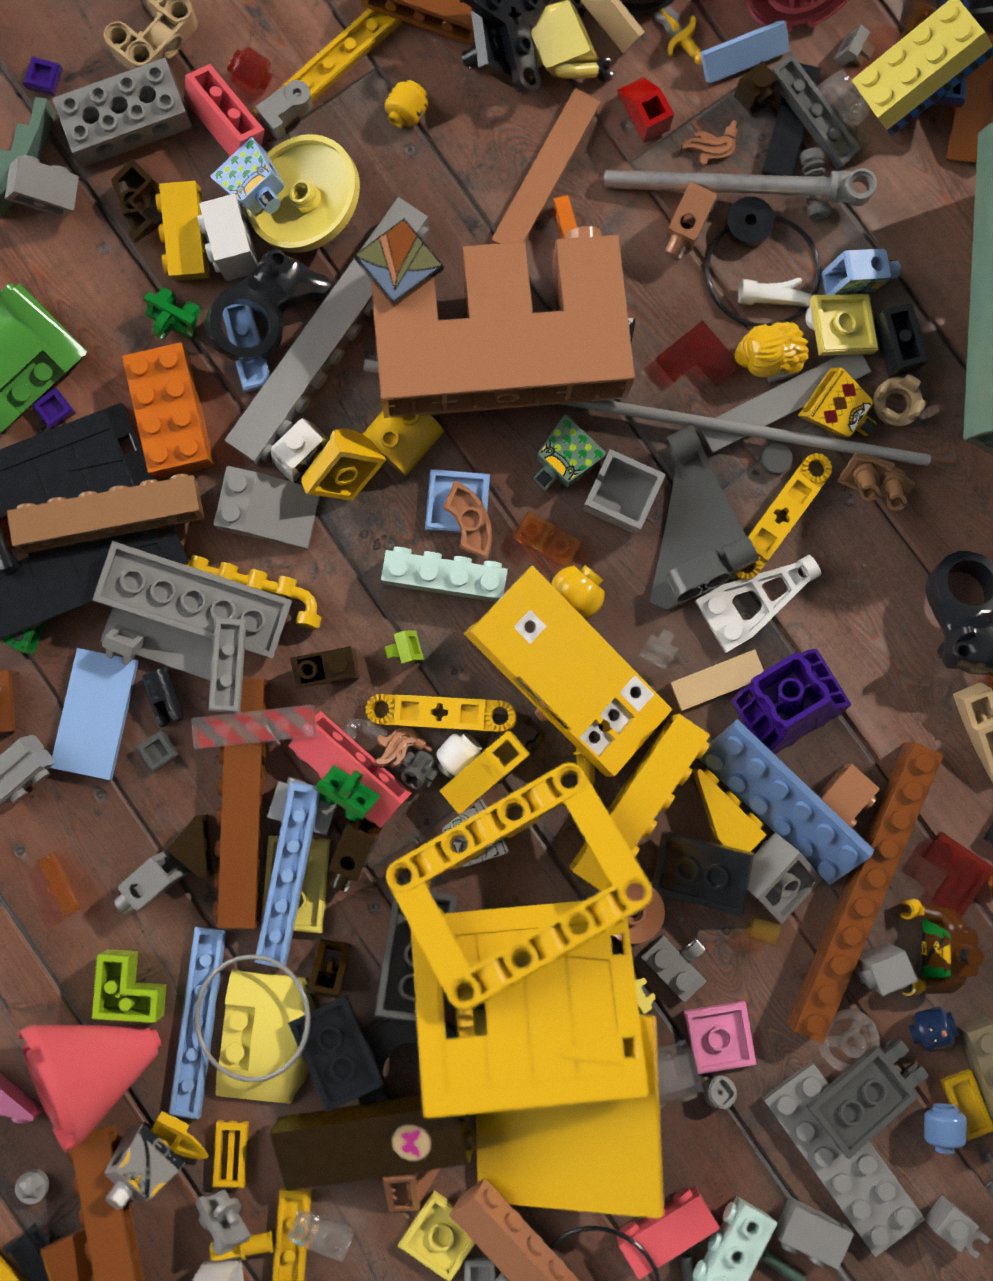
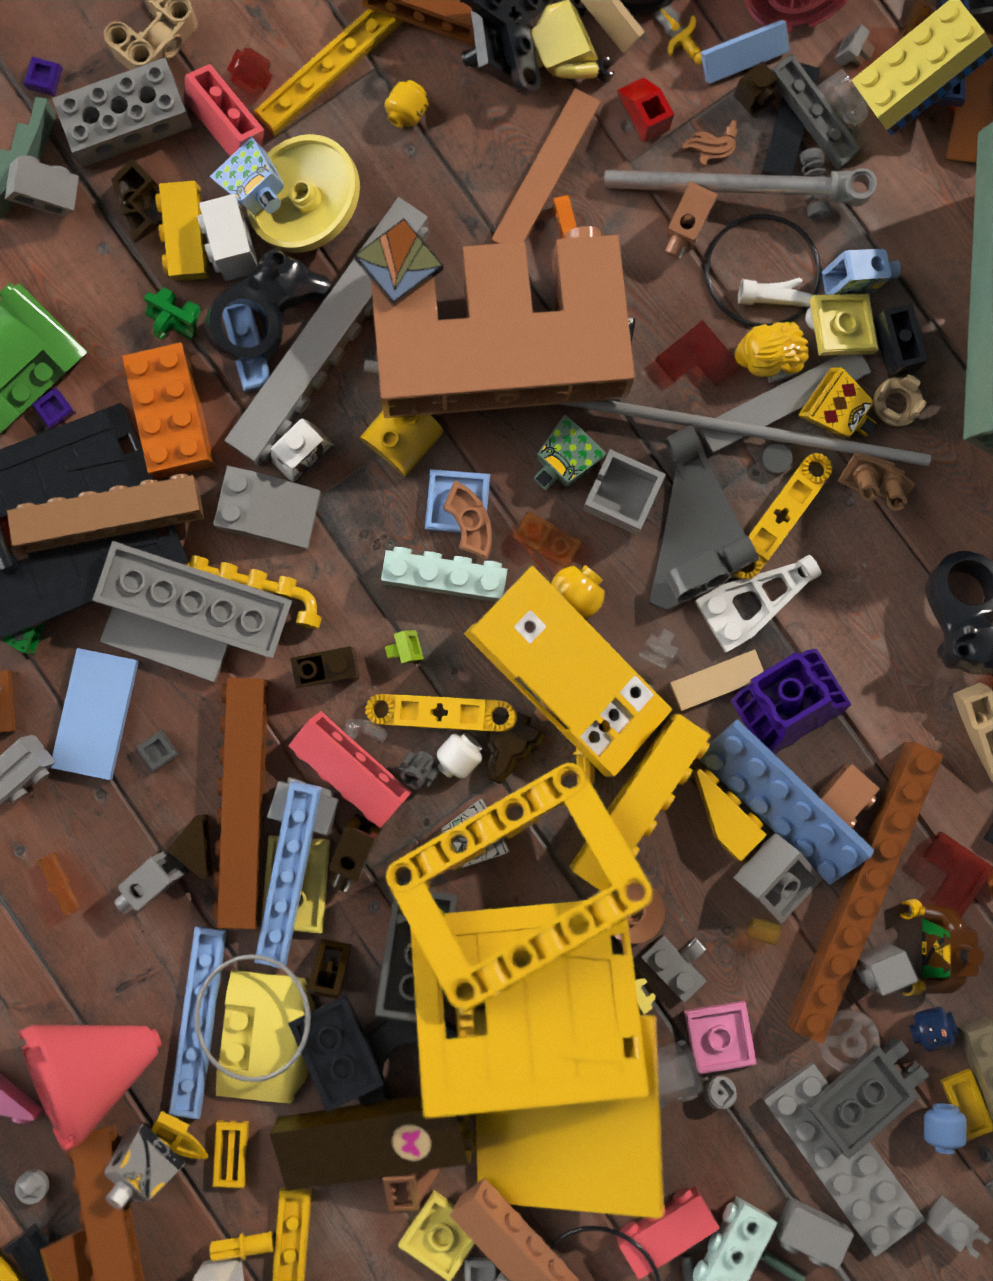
lime brick [92,949,167,1023] -> none
light grey tile [102,624,146,665] -> none
black hinge [141,667,184,728] -> none
clear tile [191,705,317,749] -> none
light grey hips [195,1189,251,1255] -> none
light grey tile [208,618,247,713] -> none
light grey leg [255,80,312,141] -> none
clear leg [288,1210,354,1262] -> none
yellow brick [302,428,386,501] -> none
green hips [315,765,380,822] -> none
nougat piece [373,727,432,767] -> none
yellow slope [440,730,531,815] -> none
black plate [652,831,755,916] -> none
black piece [725,196,775,247] -> none

